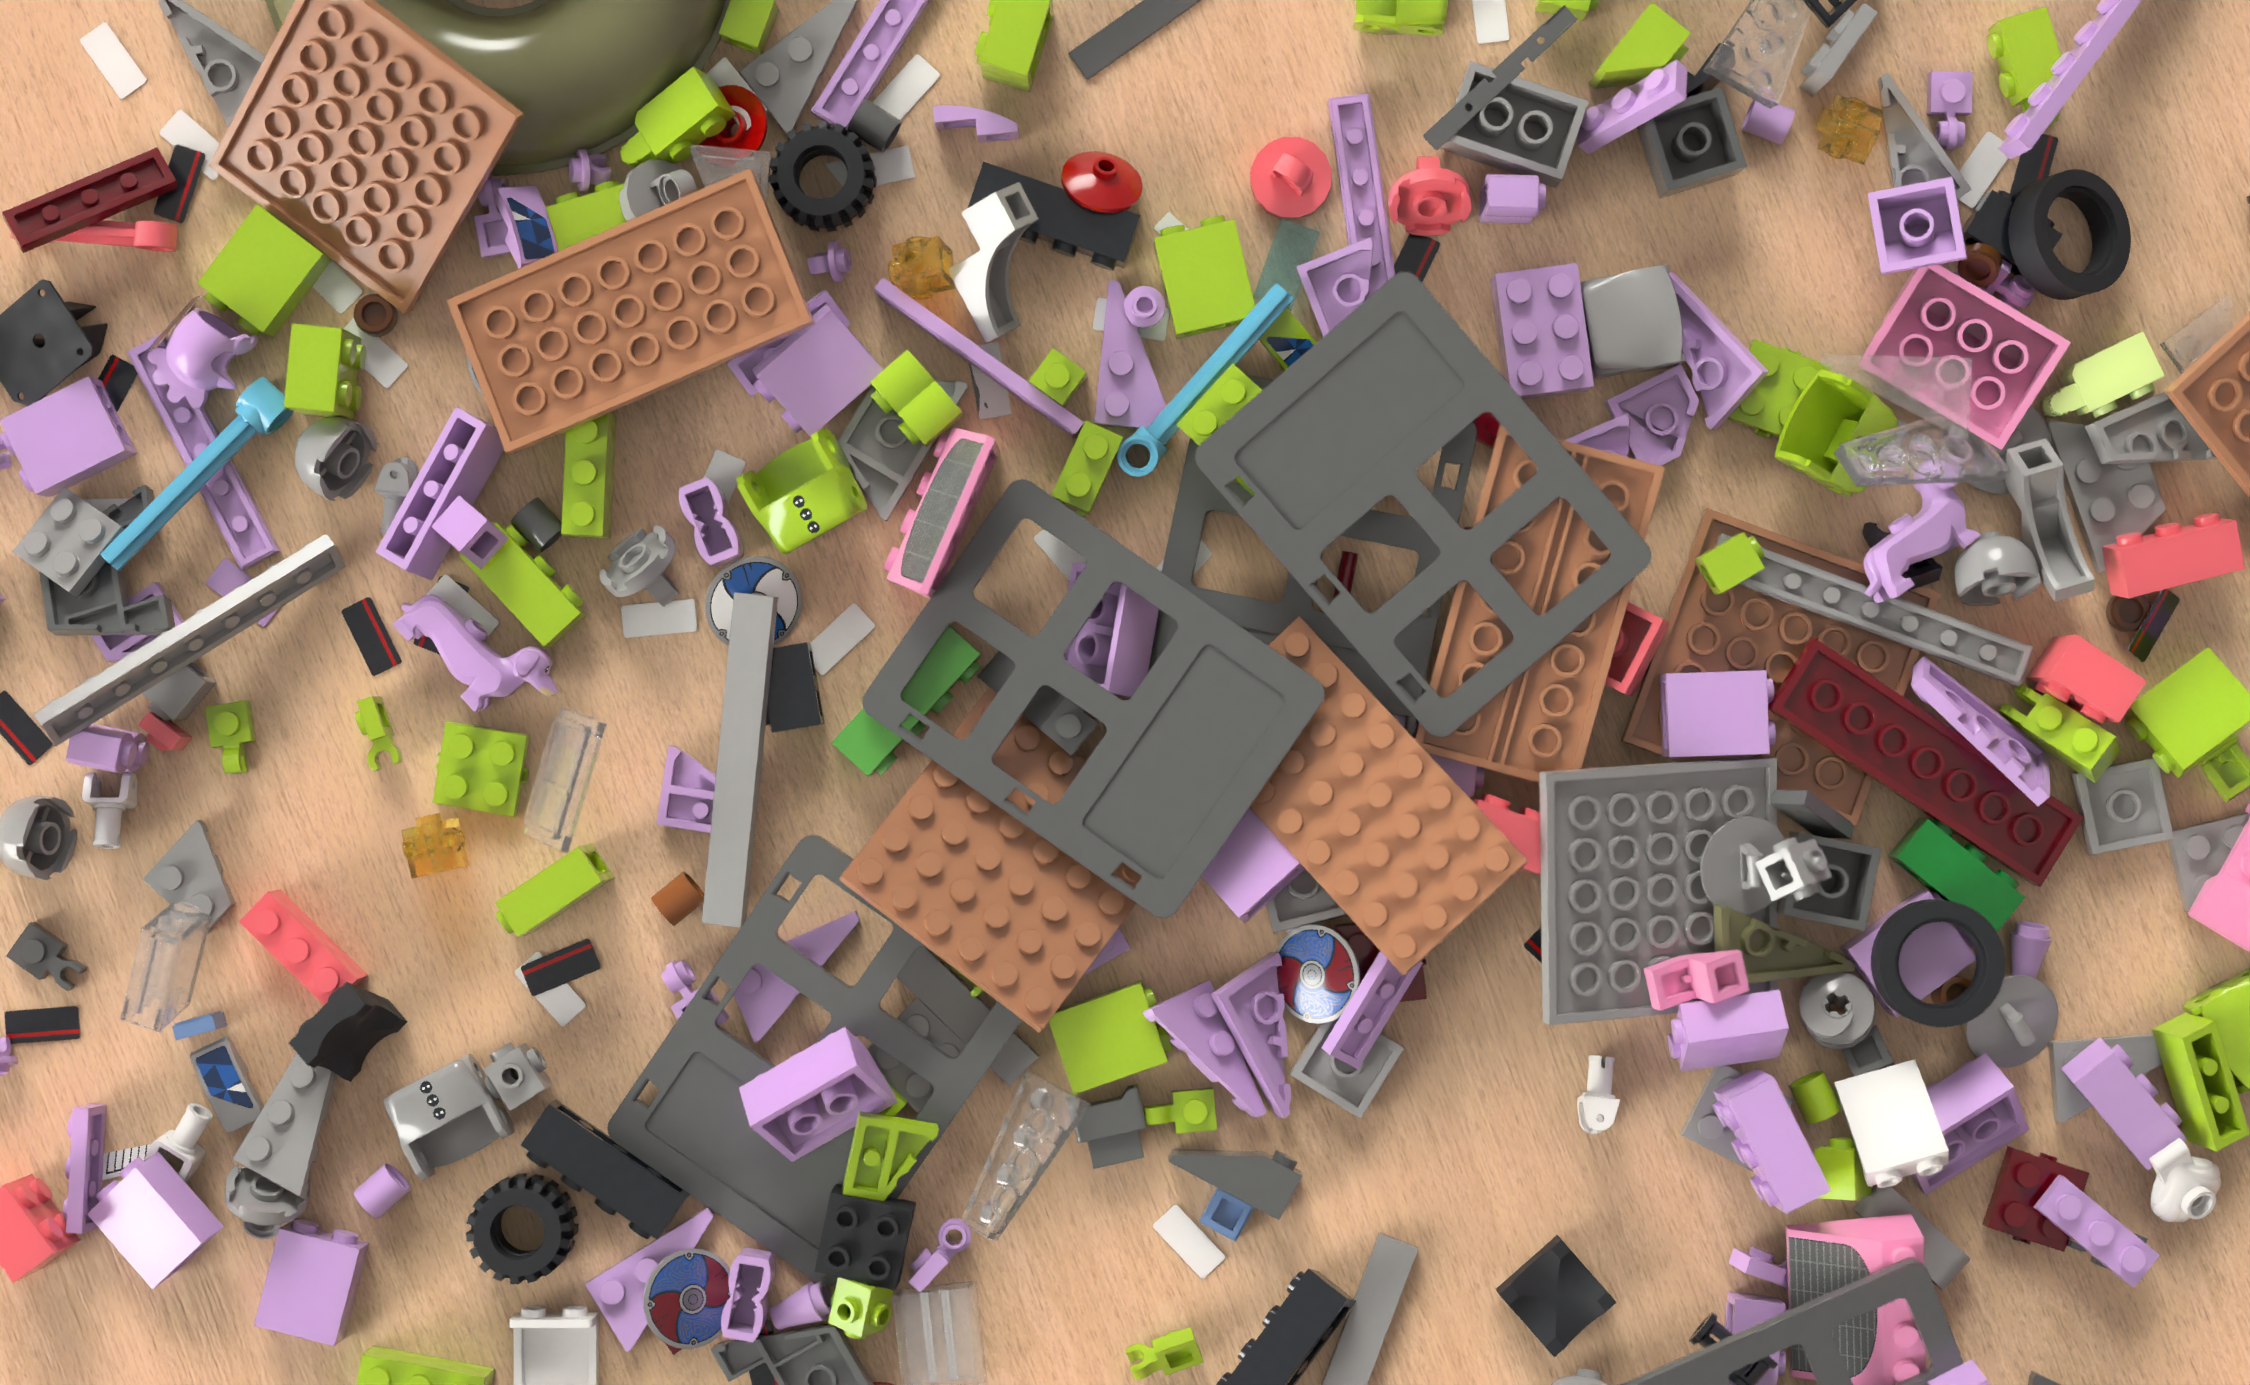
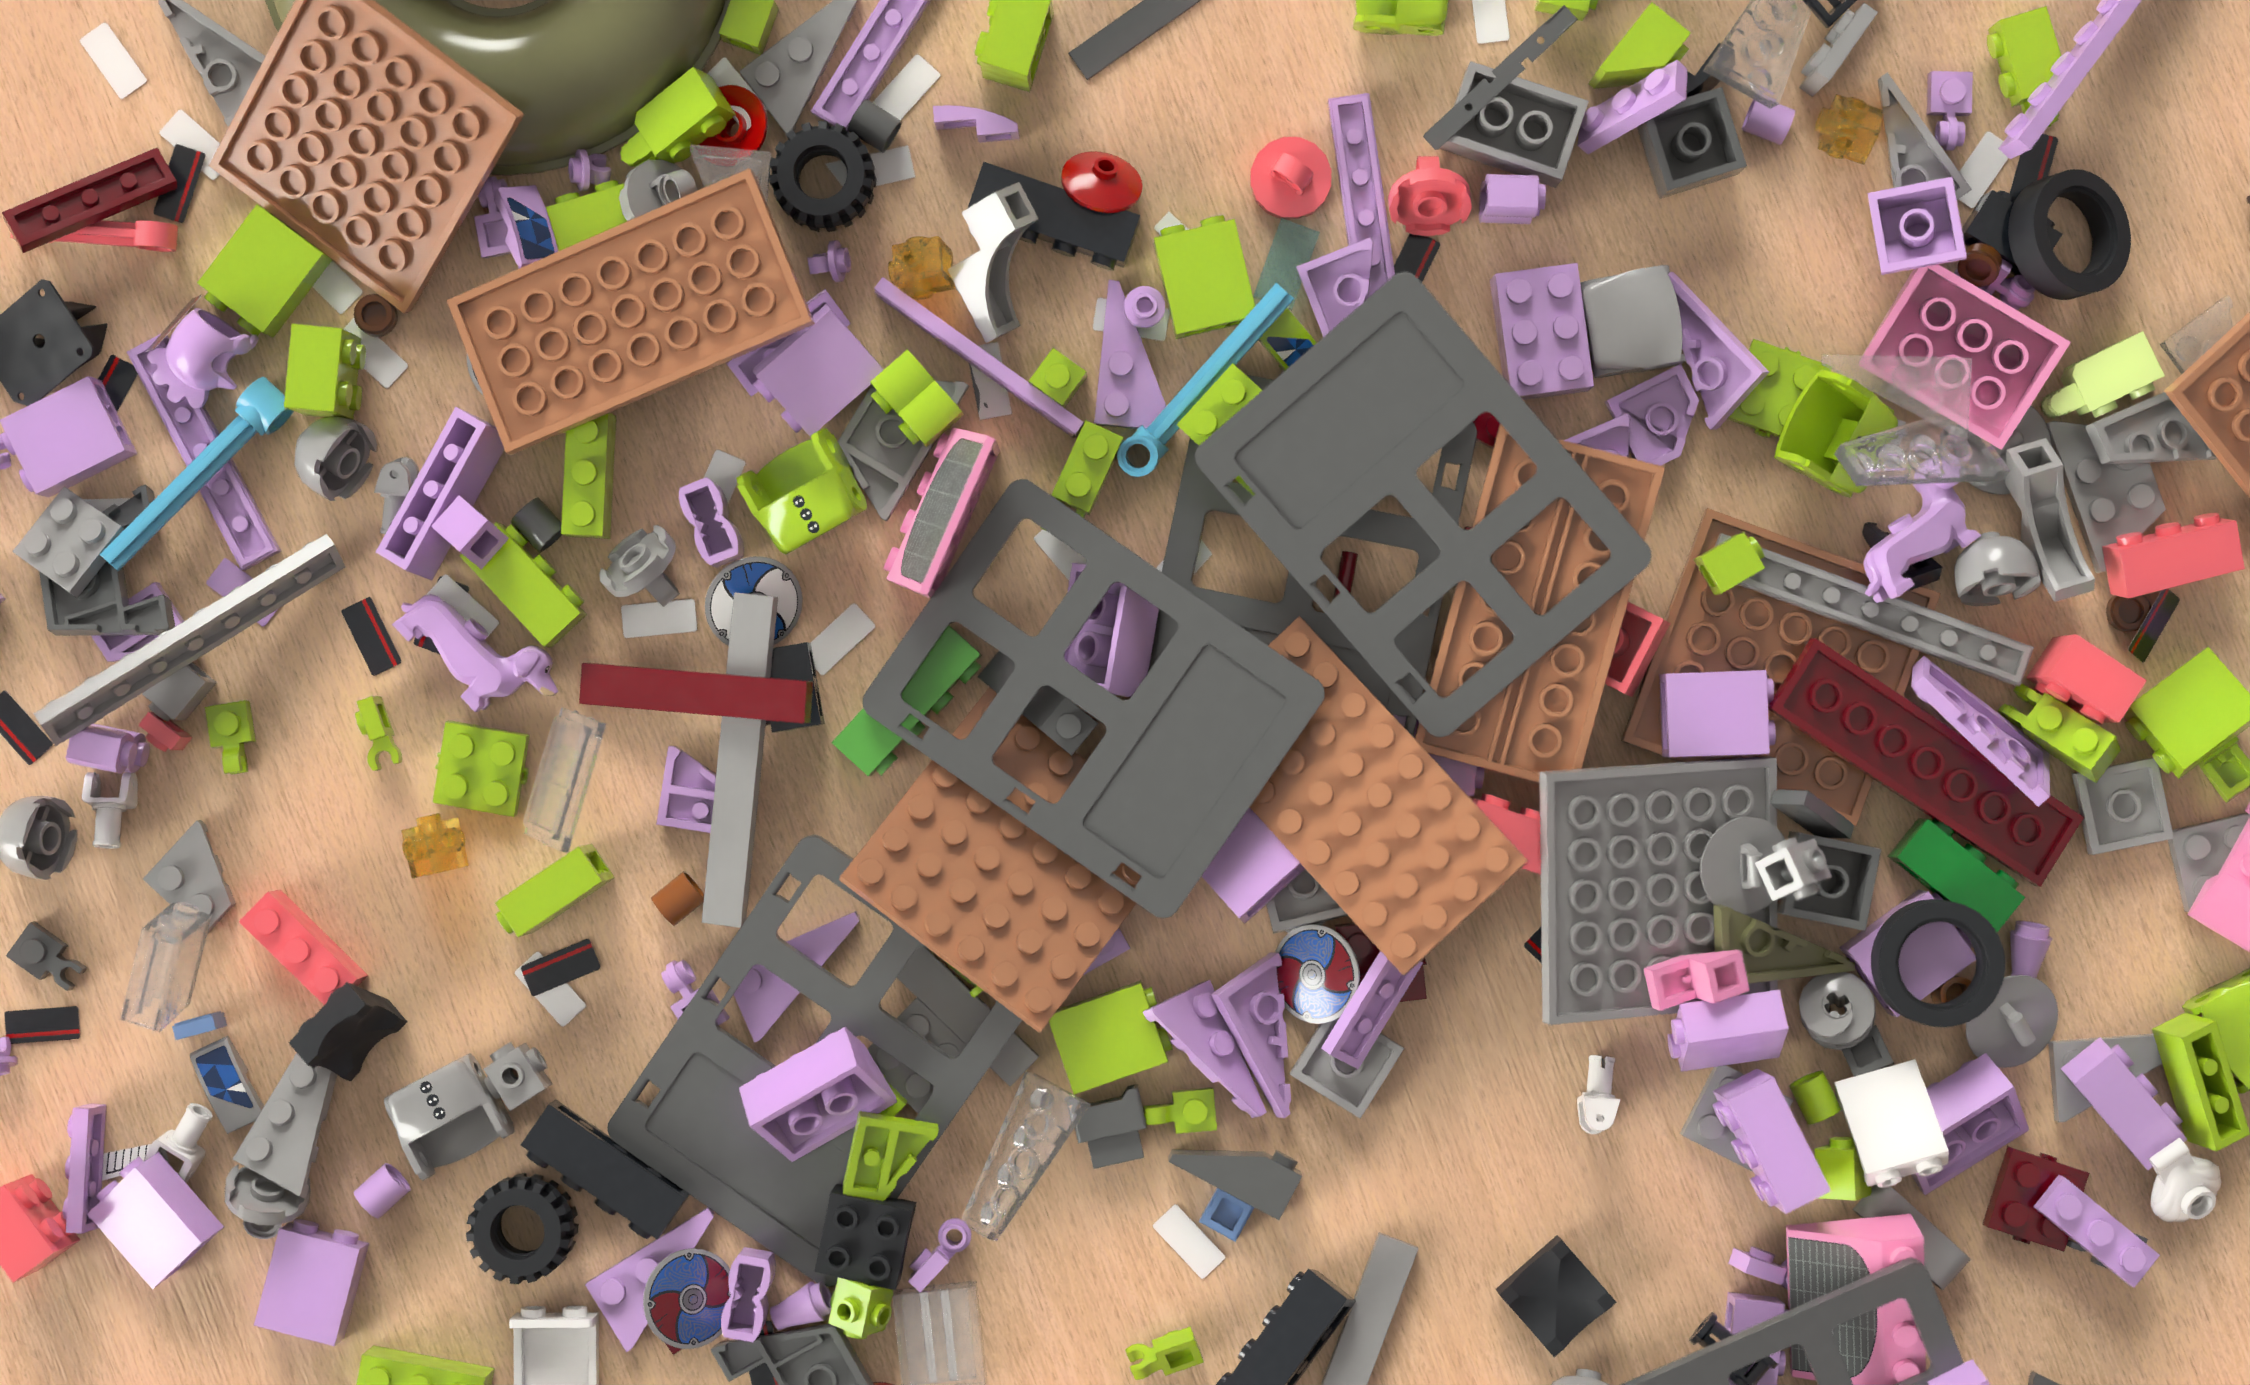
none -> dark red tile [579,663,813,723]

